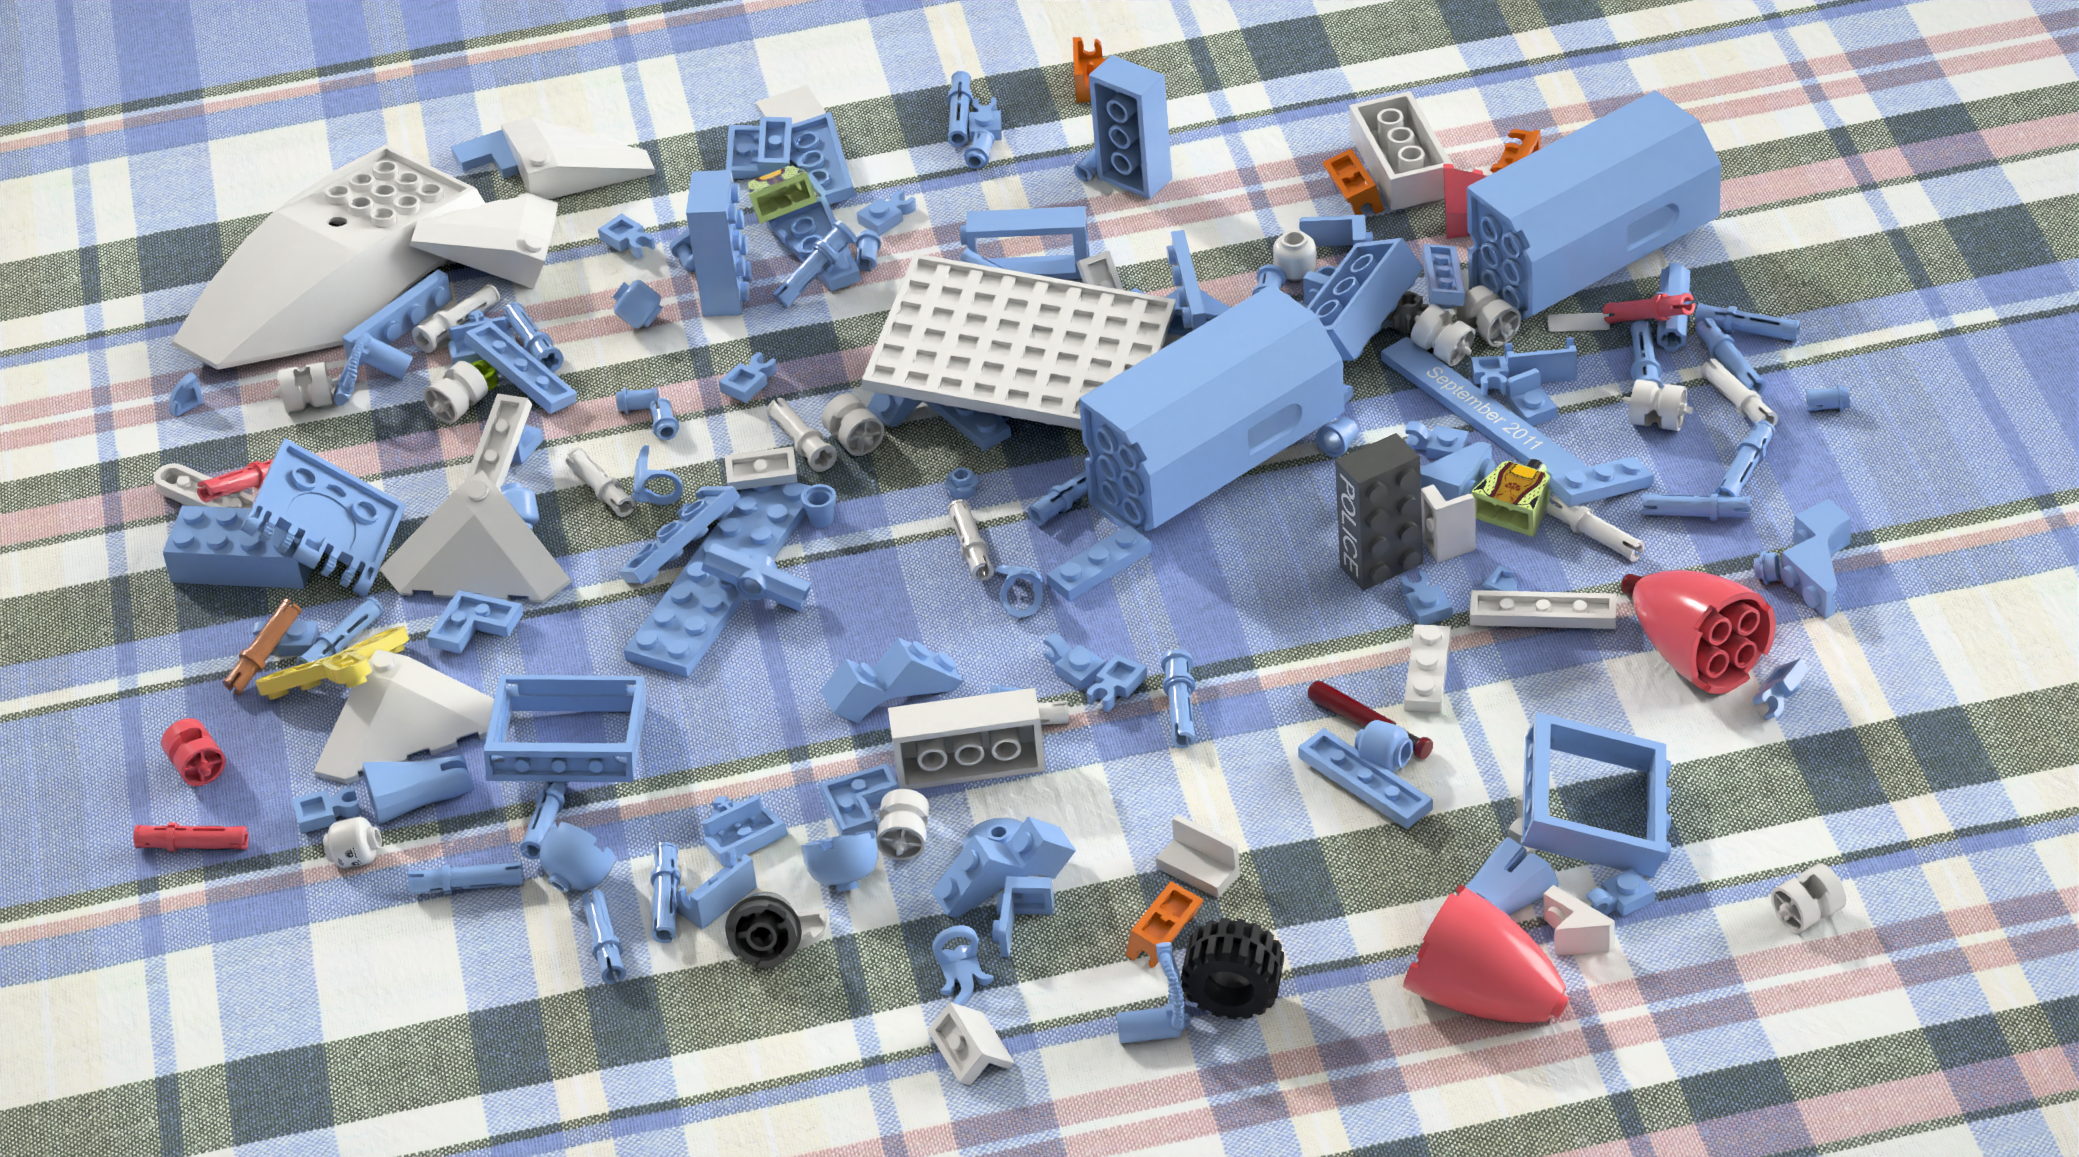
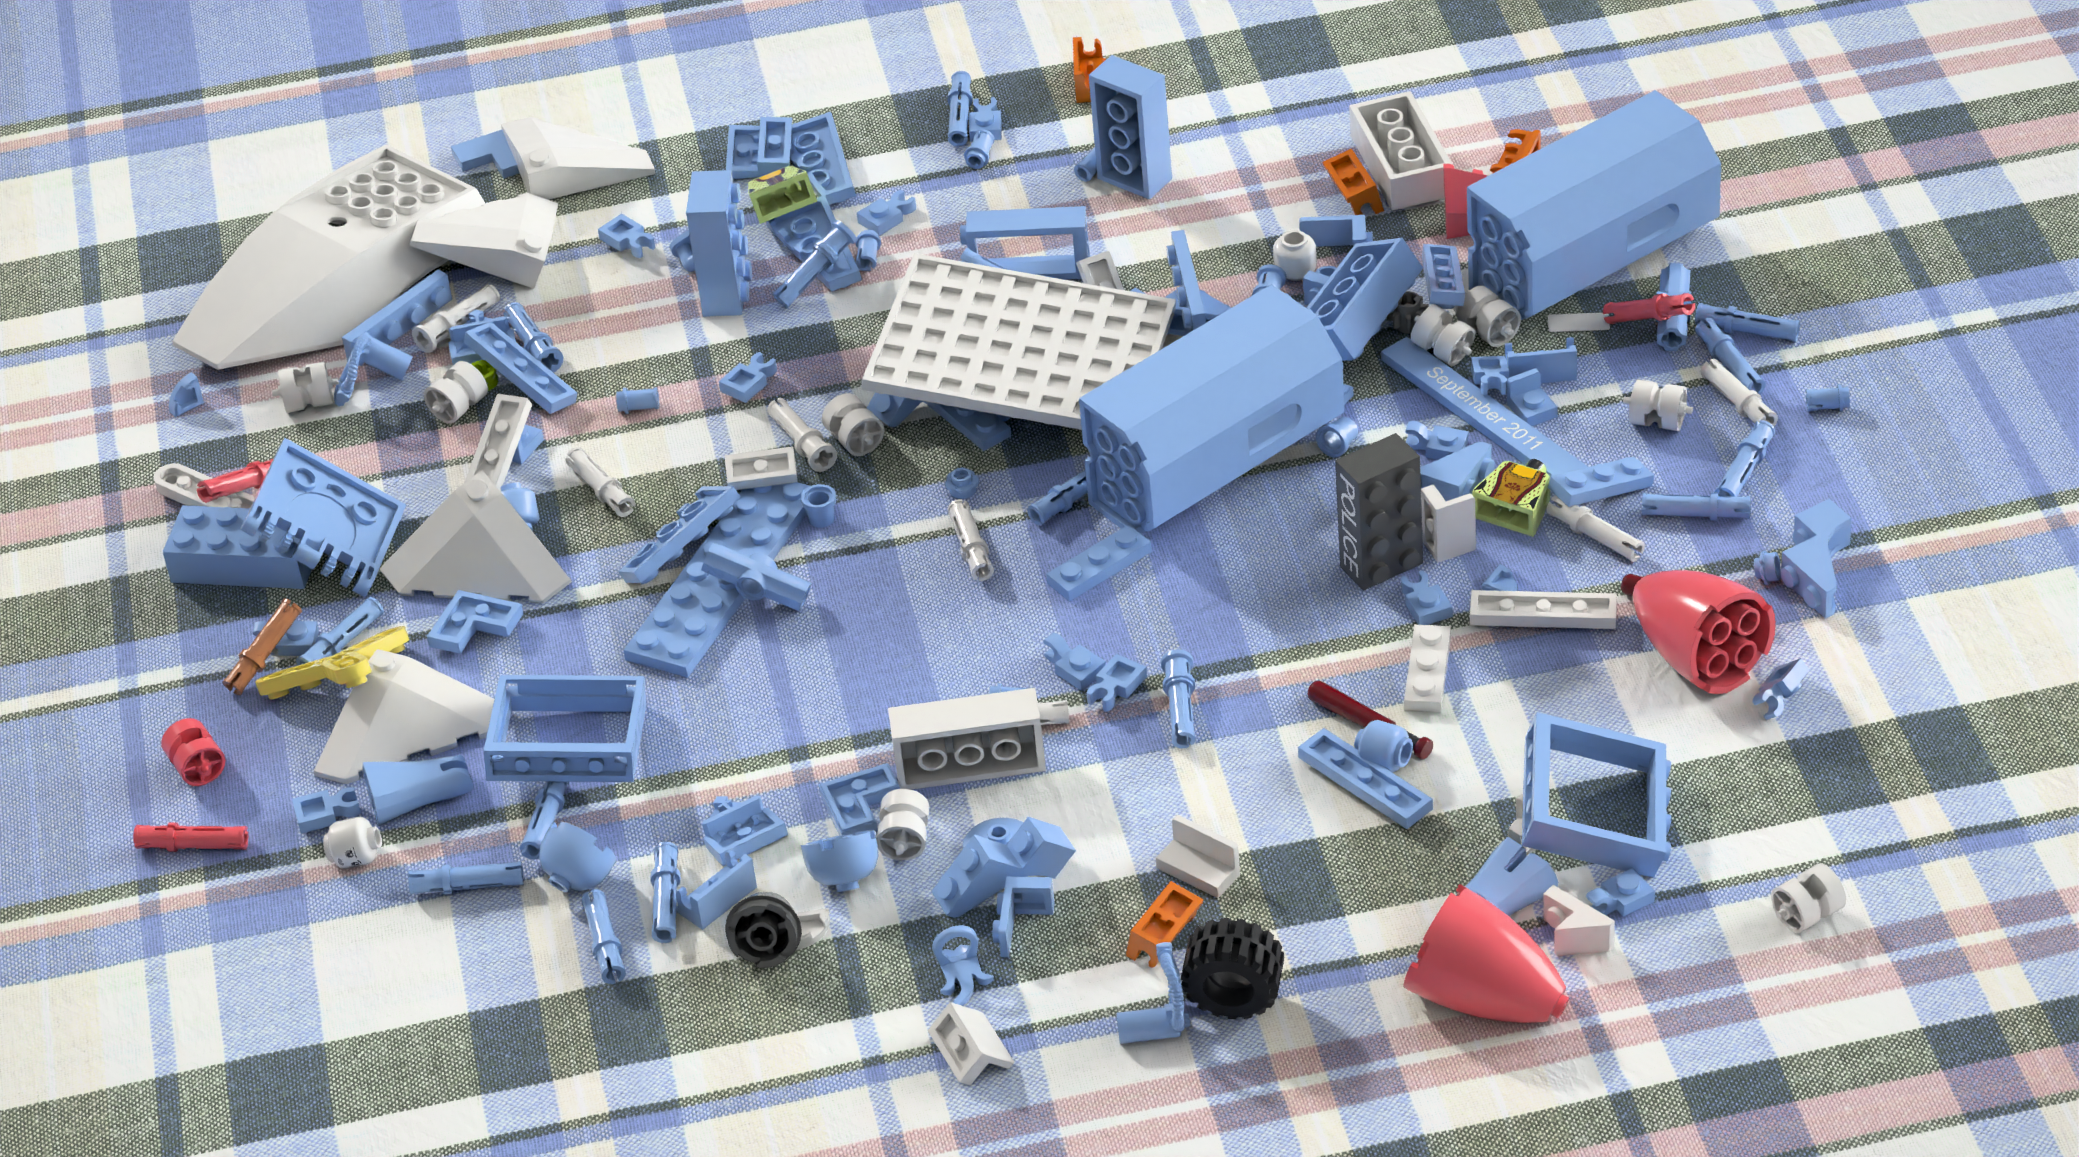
light blue head [612,280,663,329] -> none
light blue piece [632,445,683,505] -> none
light blue pin [649,398,679,440] -> none
white sticker [755,85,826,124] -> none
light blue arch [820,638,963,724] -> none
light blue piece [995,565,1044,618] -> none
light blue pin [1630,320,1664,388] -> none

